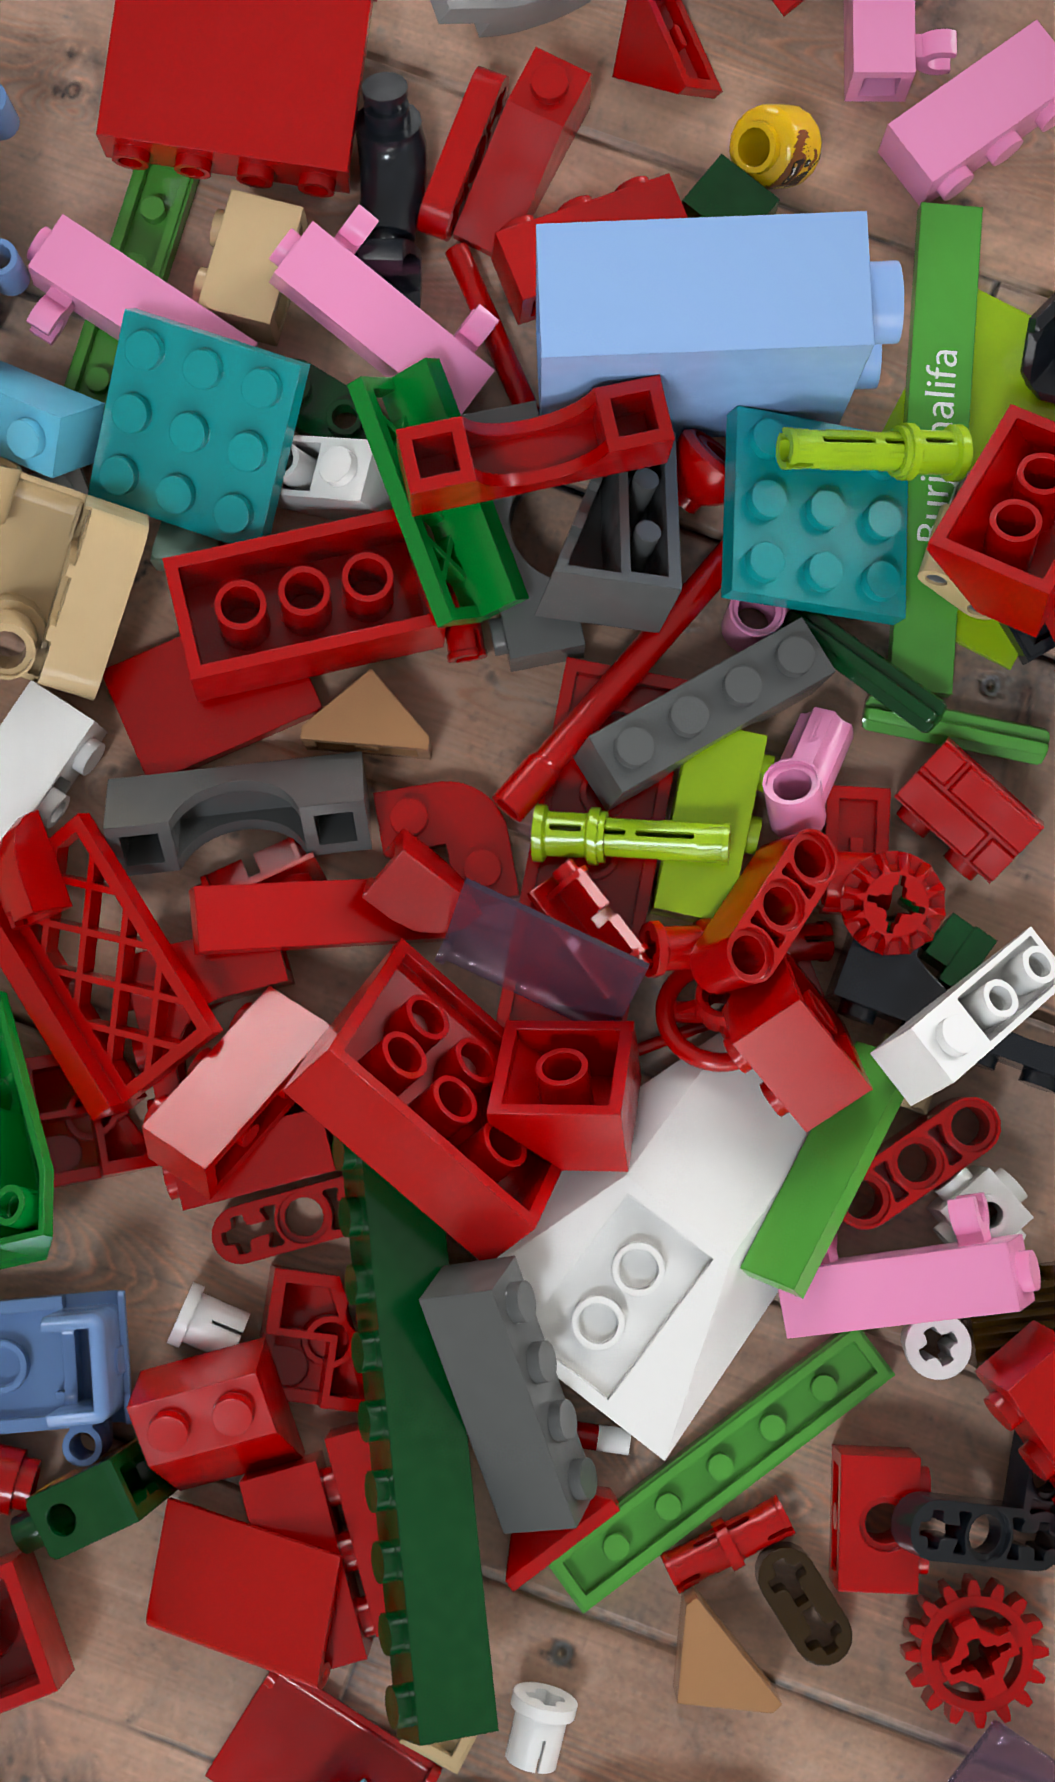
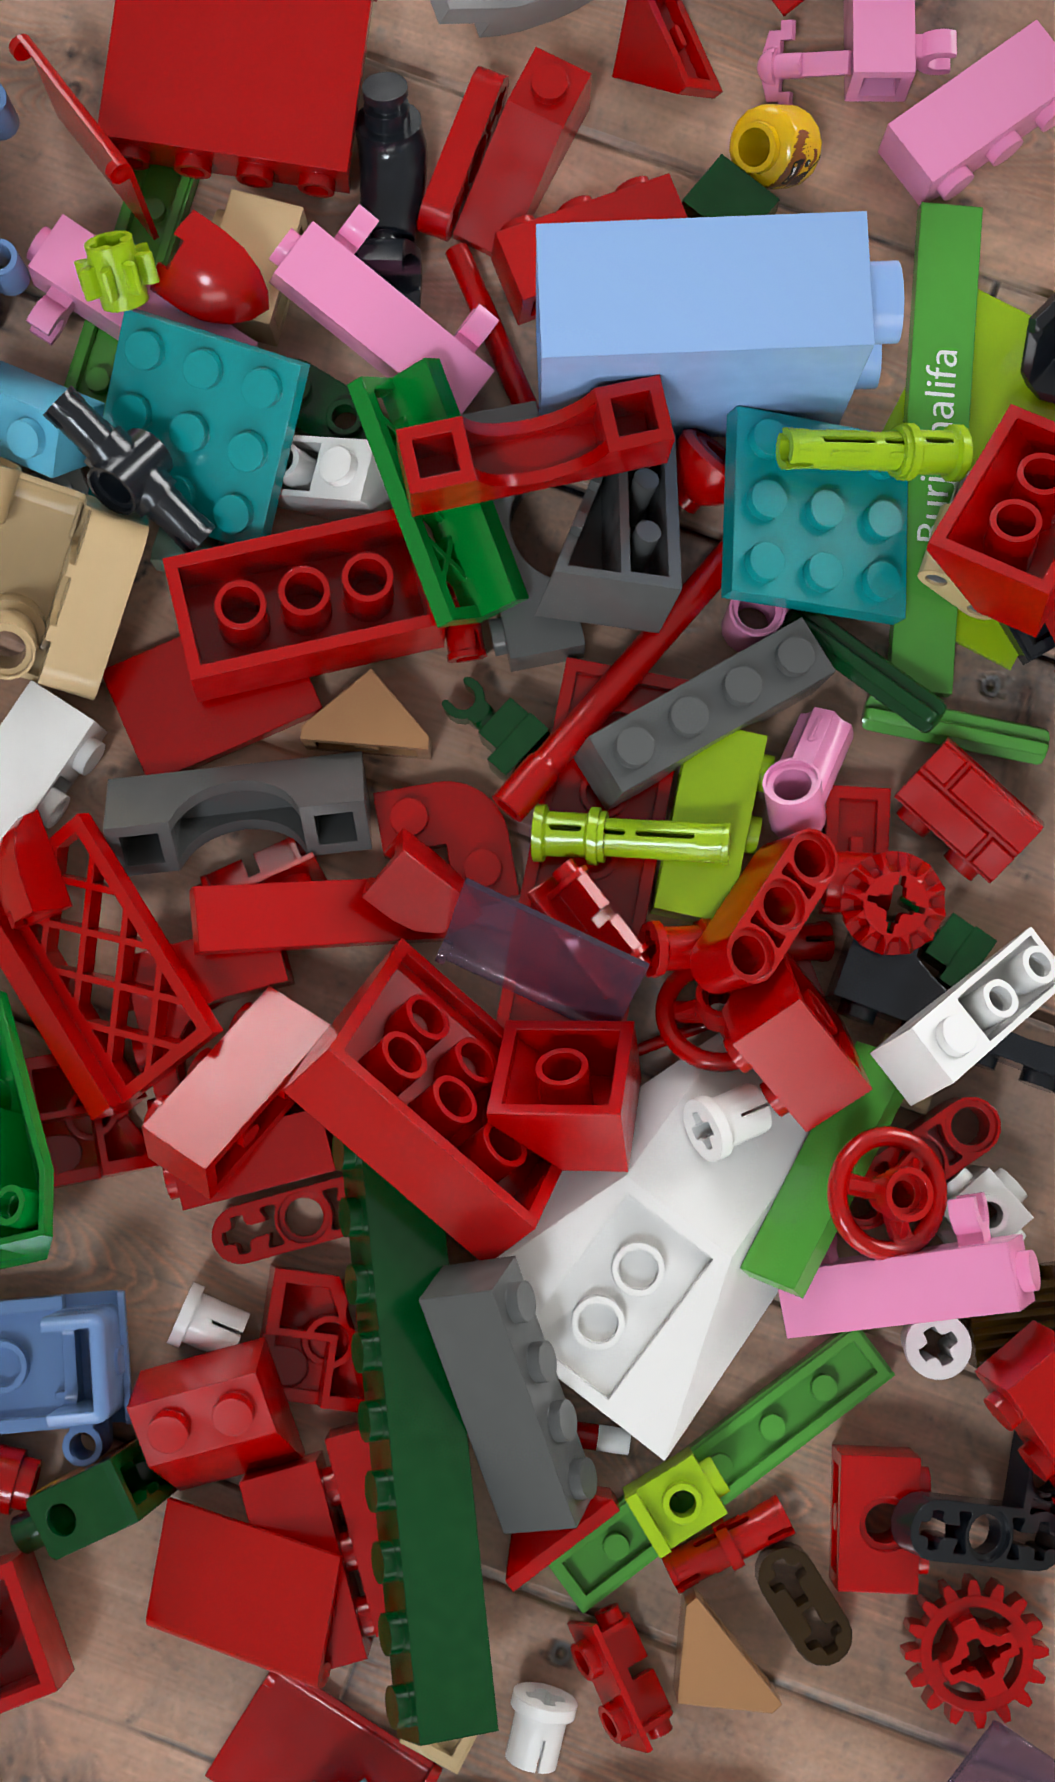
none -> red piece [8,34,159,240]
none -> black pin [43,385,216,553]
none -> lime gear [74,230,160,313]
none -> red brick [150,210,269,325]
none -> dark green piece [442,677,550,782]
none -> red hinge [567,1603,673,1753]
none -> lime brick [622,1446,730,1559]
none -> white bush [683,1084,772,1162]
none -> bright pink piece [757,19,852,105]
none -> red piece [827,1126,947,1260]

